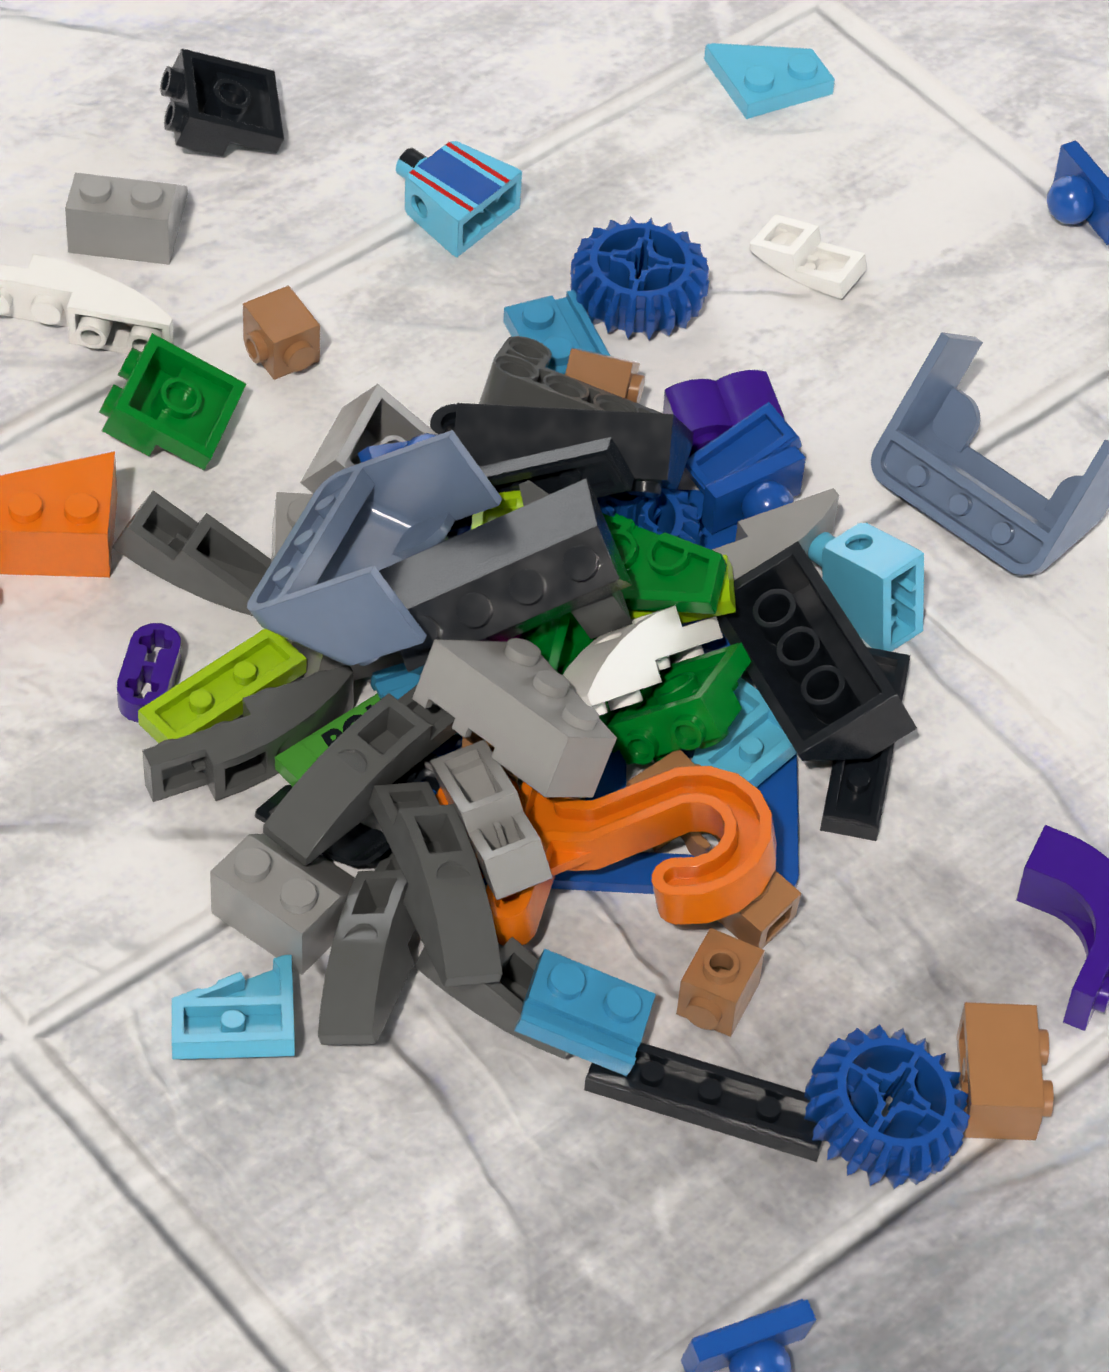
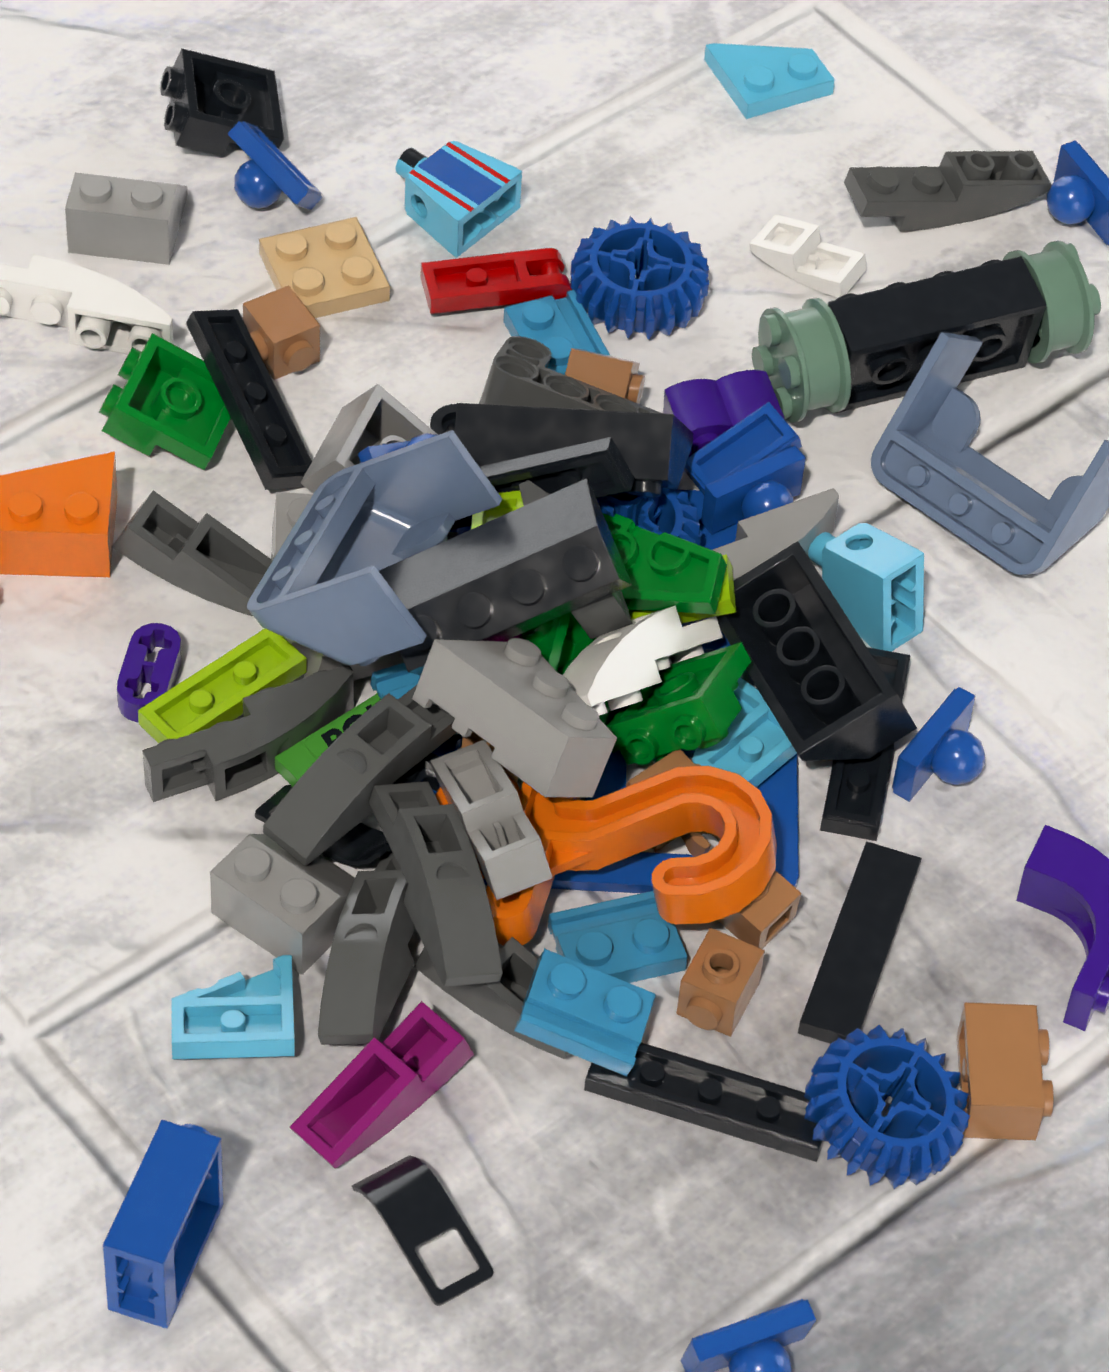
none -> blue window [103,1119,223,1329]
none -> black tile [186,309,312,490]
none -> blue tile [228,121,323,210]
none -> tan plate [259,217,390,318]
none -> magenta slope [290,1001,474,1169]
none -> black piece [352,1155,494,1306]
none -> red plate [420,248,572,314]
none -> dark azure plate [548,891,688,983]
none -> brick [752,241,1101,423]
none -> black tile [798,841,922,1044]
none -> dark grey slope [844,150,1052,231]
none -> blue tile [892,687,985,802]

